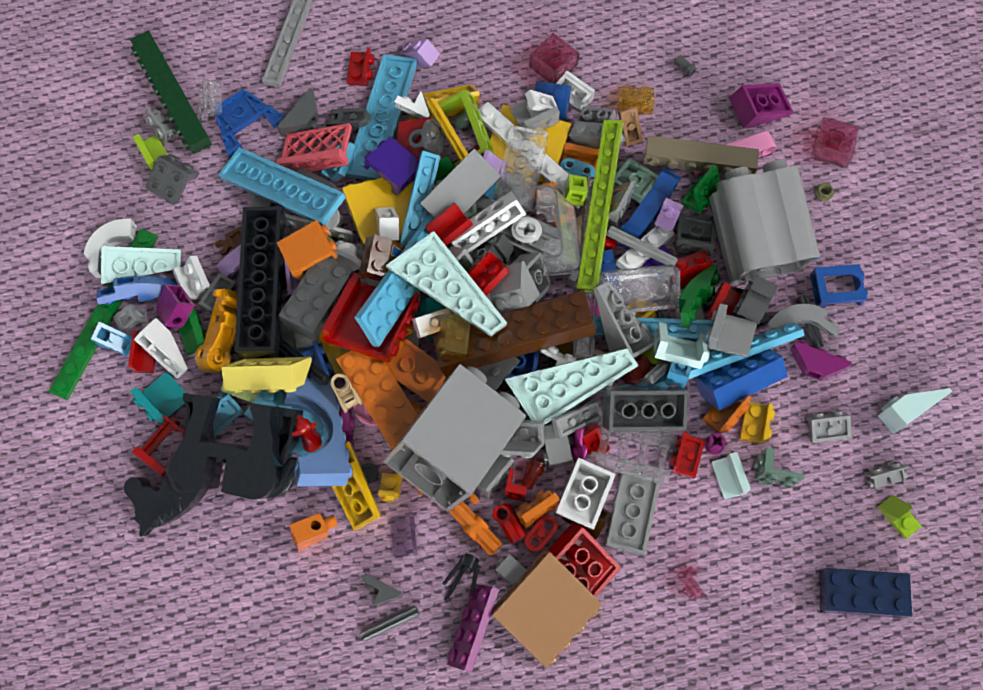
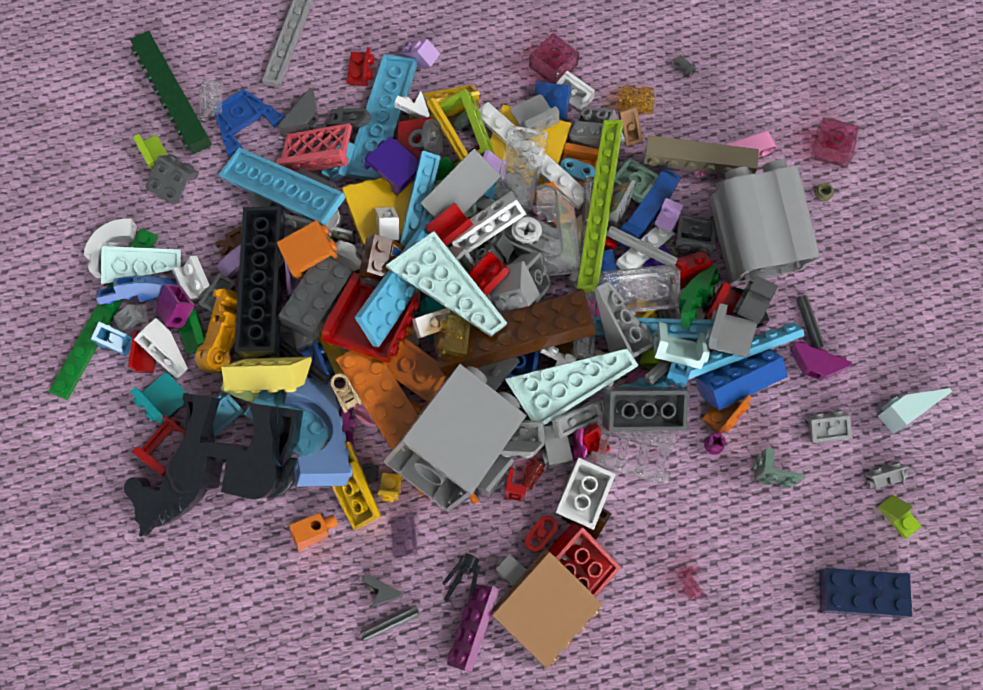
light grey hinge [145,108,176,145] -> none
red animal [292,415,322,452] -> none
orange piece [449,501,503,556] -> none
red piece [493,503,527,544] -> none
orange plate [516,490,560,529] -> none
white slope [525,90,557,118] -> none
lime brick [564,174,588,206] -> none
light grey tile [605,468,662,556] -> none
clear red brick [622,355,652,385] -> none
red bracket [670,431,705,479] -> none
green bracket [681,165,720,213] -> none
light aqua panel [711,452,751,499] -> none
magenta slope [729,83,794,128] -> none
yellow bracket [740,401,775,445] -> none
light grey arch [767,304,840,339] -> none
blue panel [810,264,868,308] -> none

